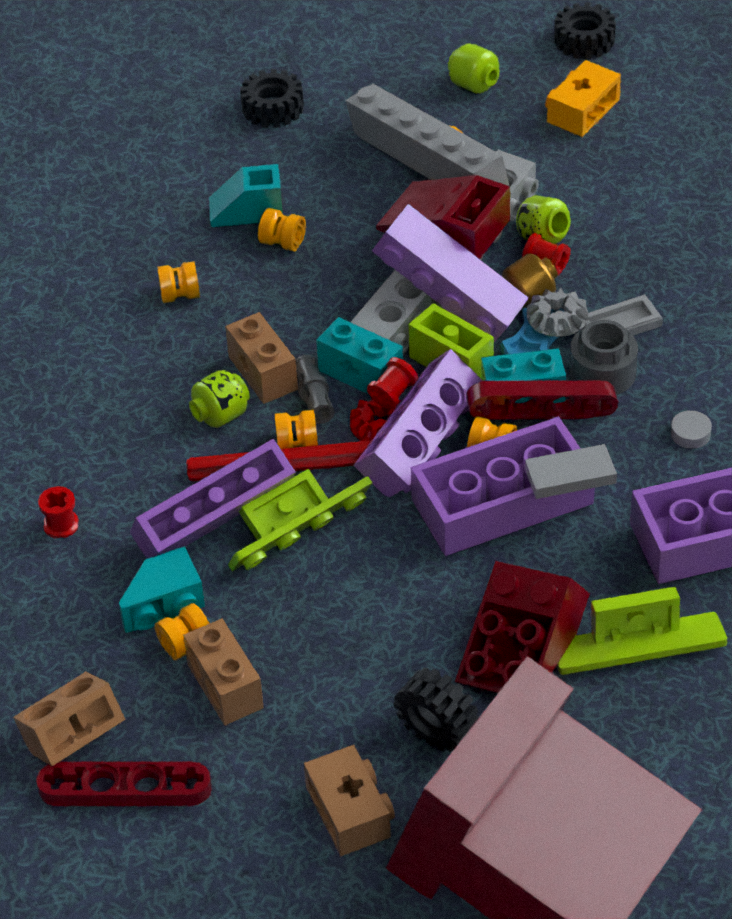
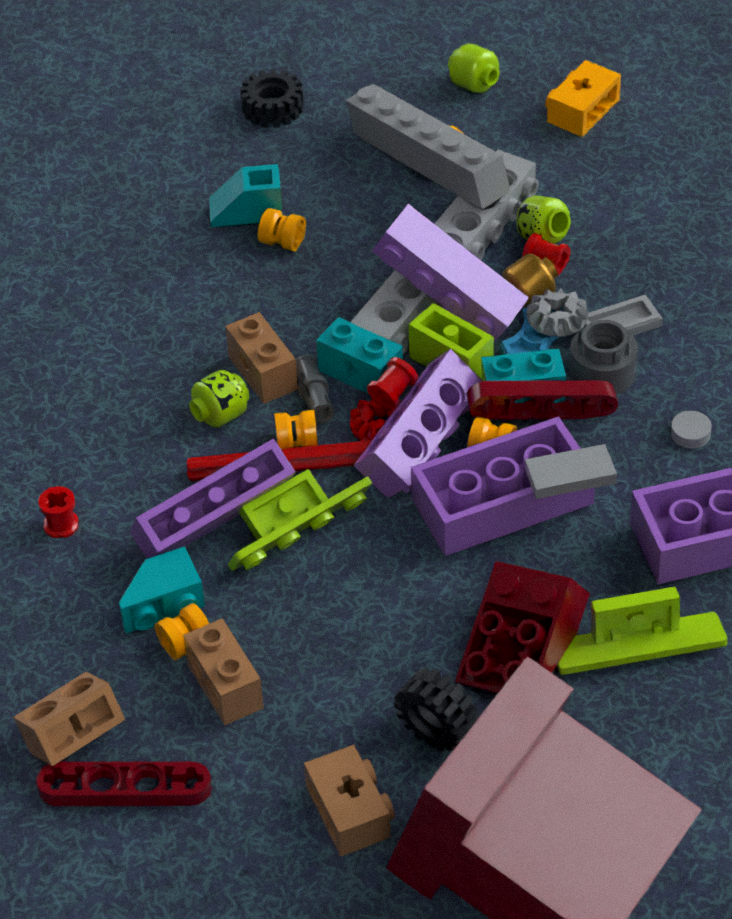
light orange wheel [157,261,200,303] -> none
dark red slope [376,175,510,259] -> none
black tyre [554,2,616,59] -> none

